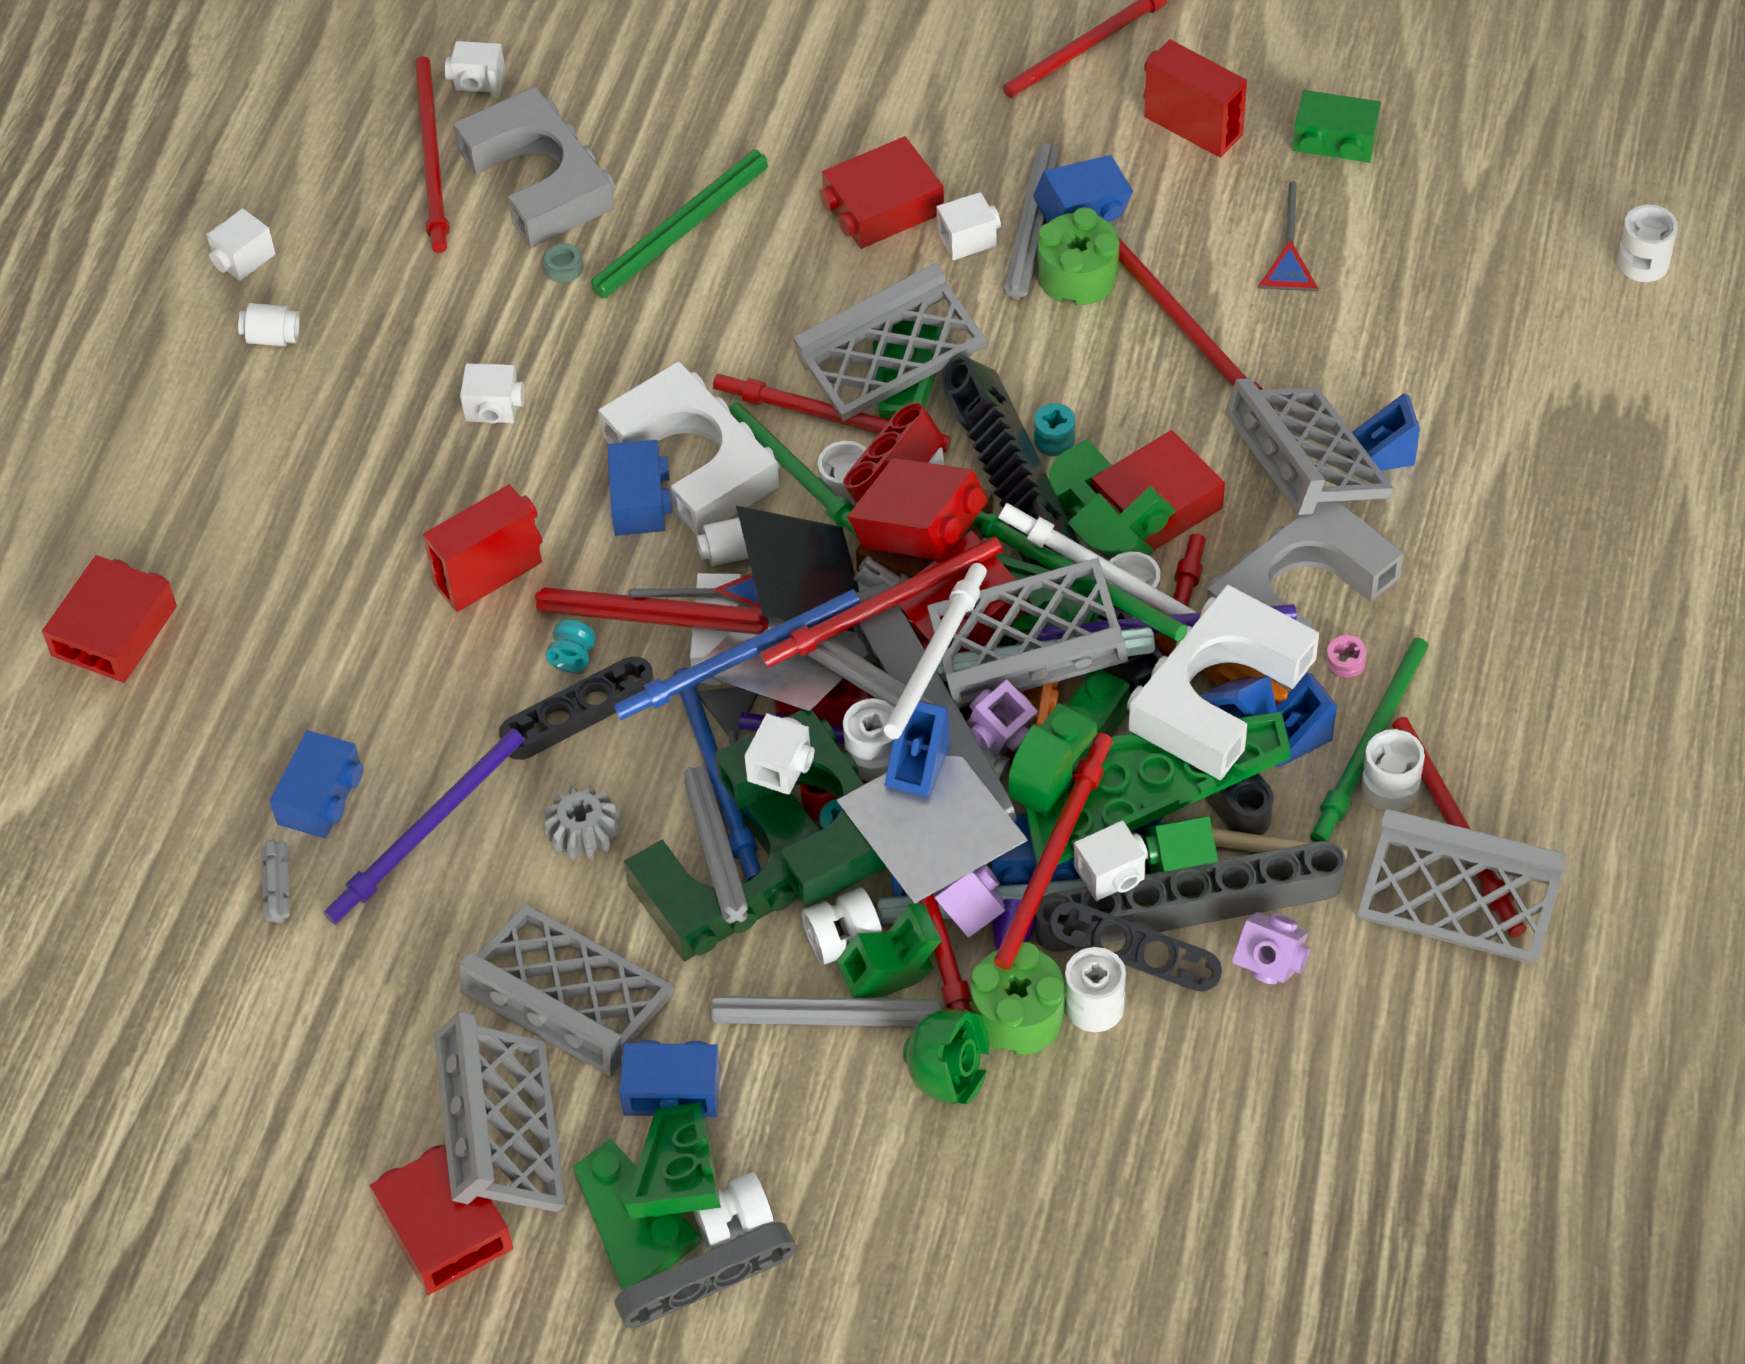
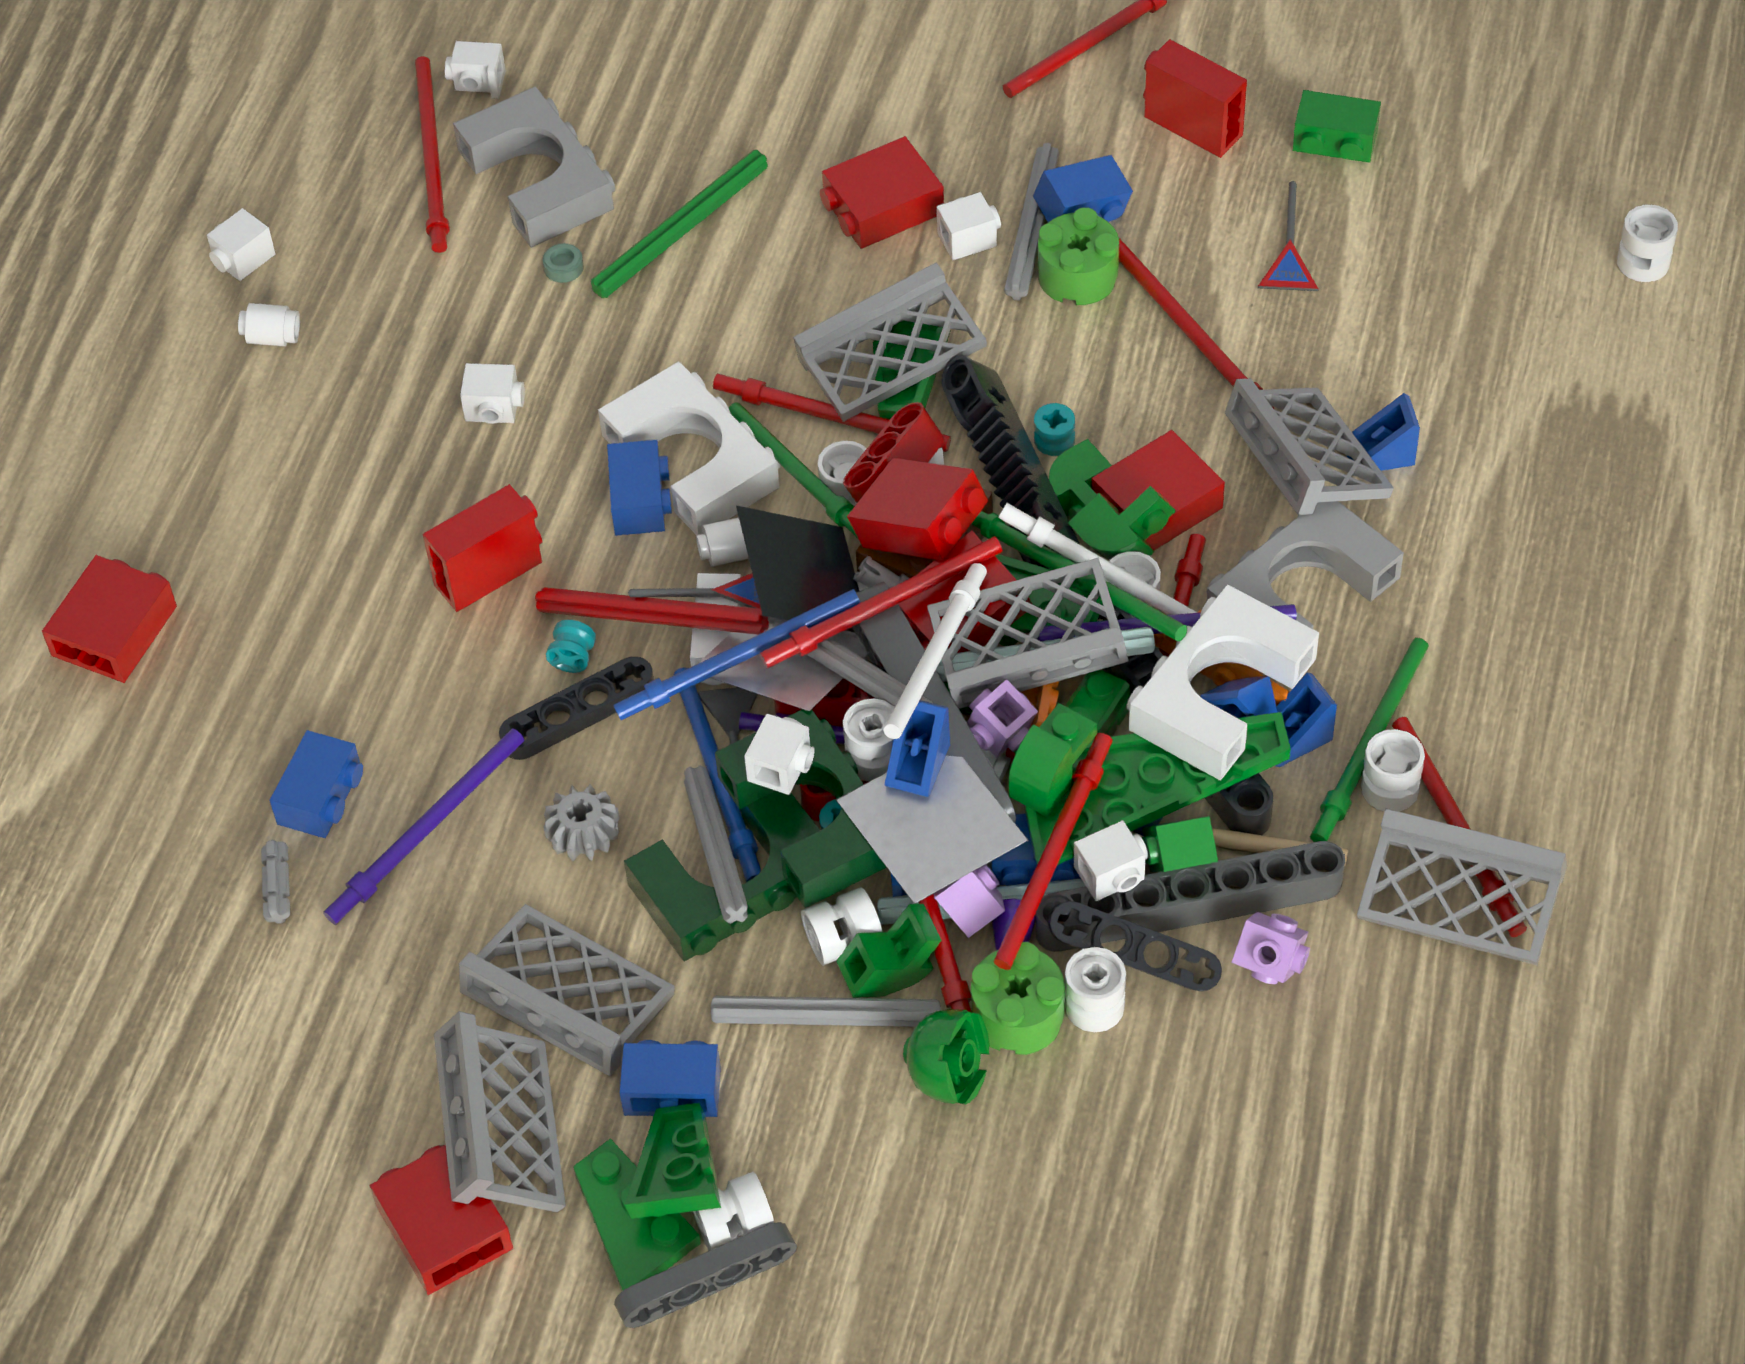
bright pink bush [1327,635,1367,678] -> none

